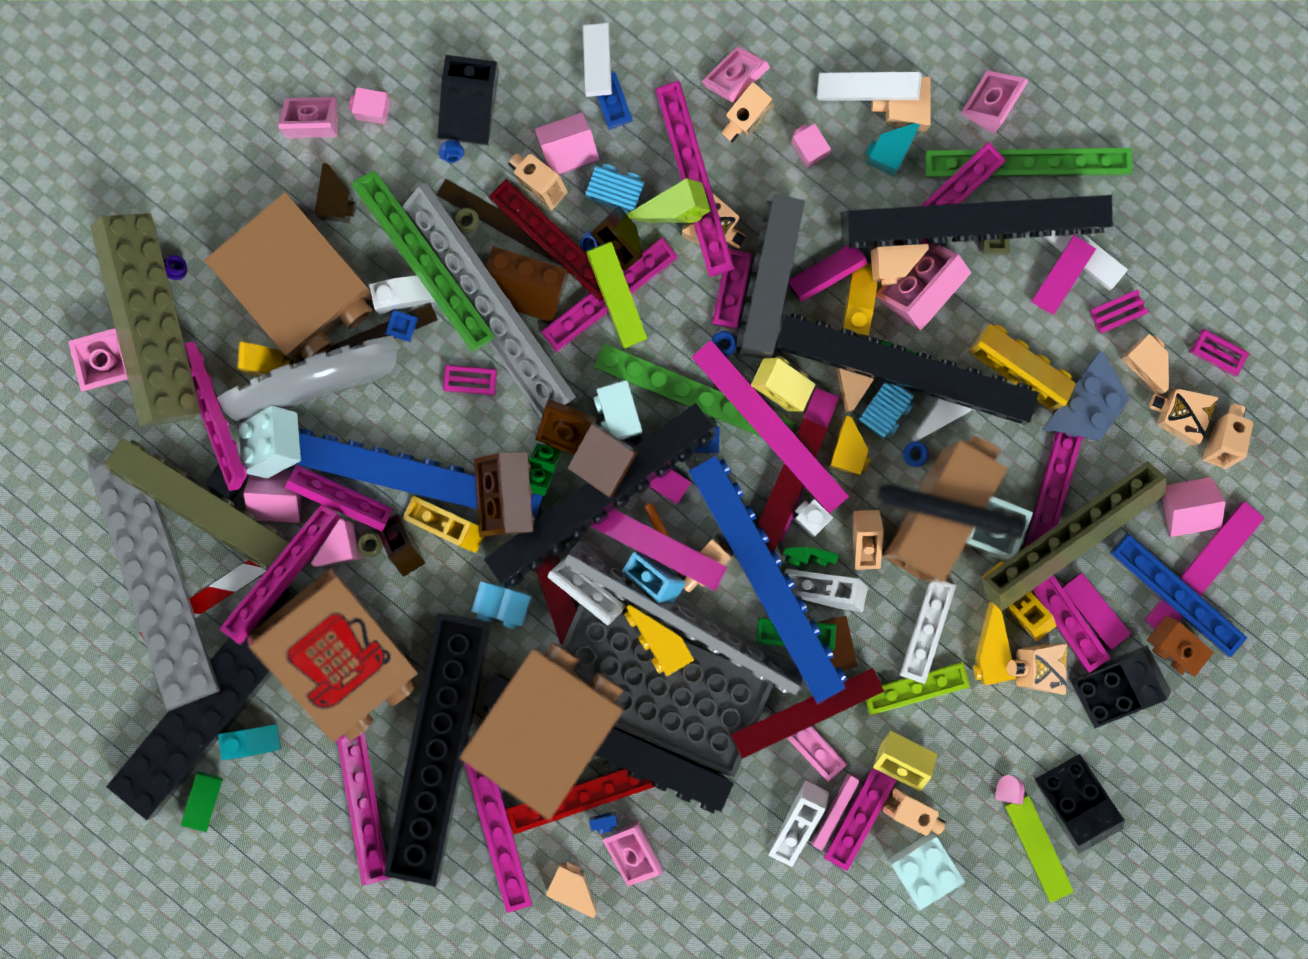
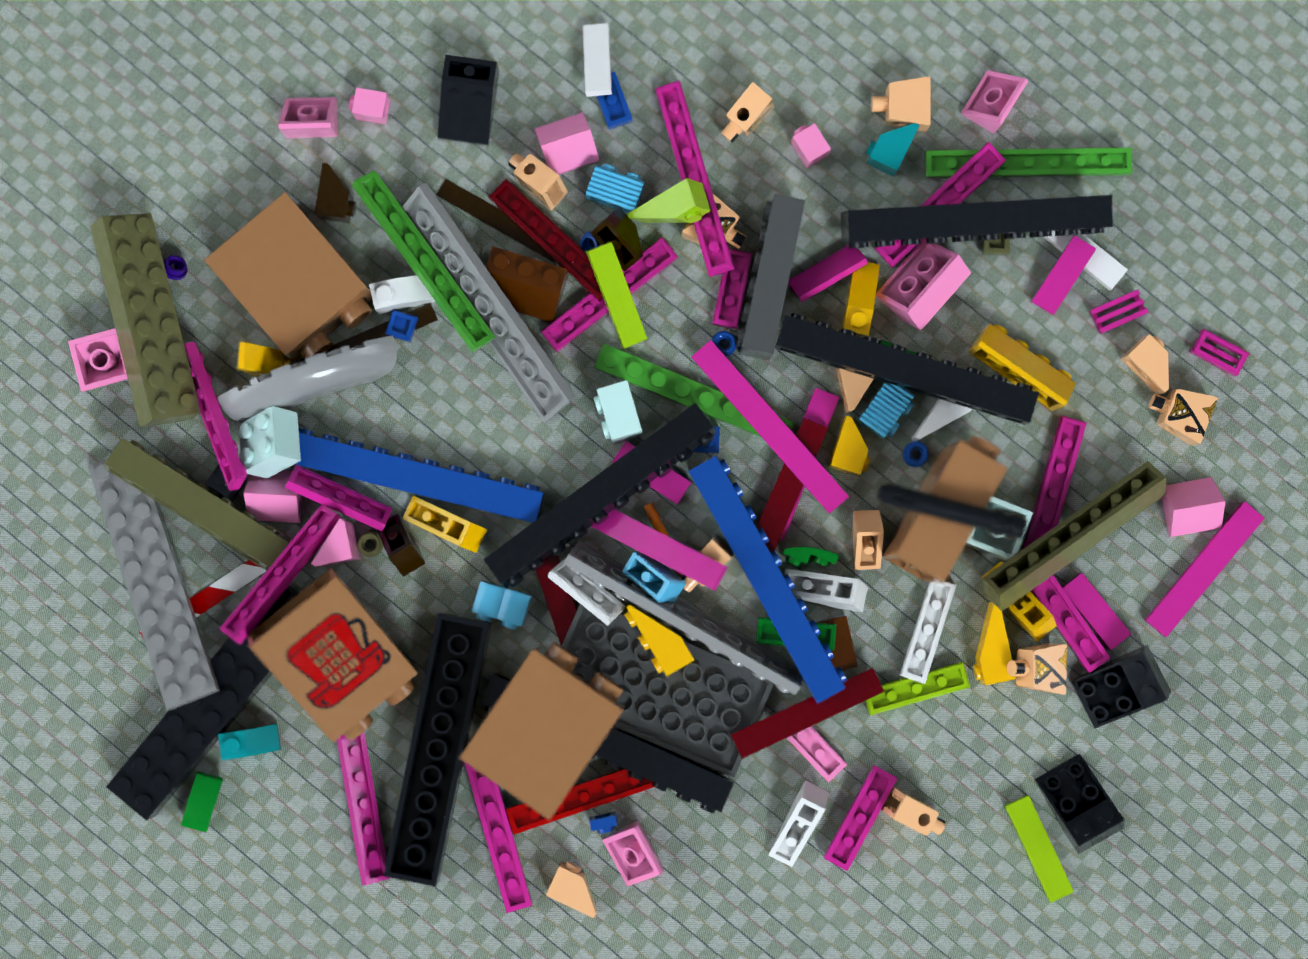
blue plate [439,140,465,163] -> none
dark pink tile [443,365,497,396] -> none
olive plate [453,208,479,234] -> none
reddish brown slope [474,452,534,537] -> none
green slope [529,443,562,496] -> none
reddish brown tile [535,399,597,455] -> none
tile [568,423,638,497] -> none
bright pink tile [702,47,770,103] -> none
light yellow brick [751,356,816,411] -> none
white brick [794,499,833,537] -> none
bright pink tile [811,773,859,850] -> none
white tile [817,72,922,101] -> none
light nougat slope [871,244,929,286] -> none
light yellow brick [873,731,938,791] -> none
light aqua brick [887,832,965,910] -> none
bright pink tile [995,775,1024,805] -> none
sand blue wing [1043,350,1130,441] -> none
blue tile [1109,534,1247,657] -> none
dark orange brick [1146,616,1214,677] -> none
light nougat torso [1202,404,1254,469] -> none

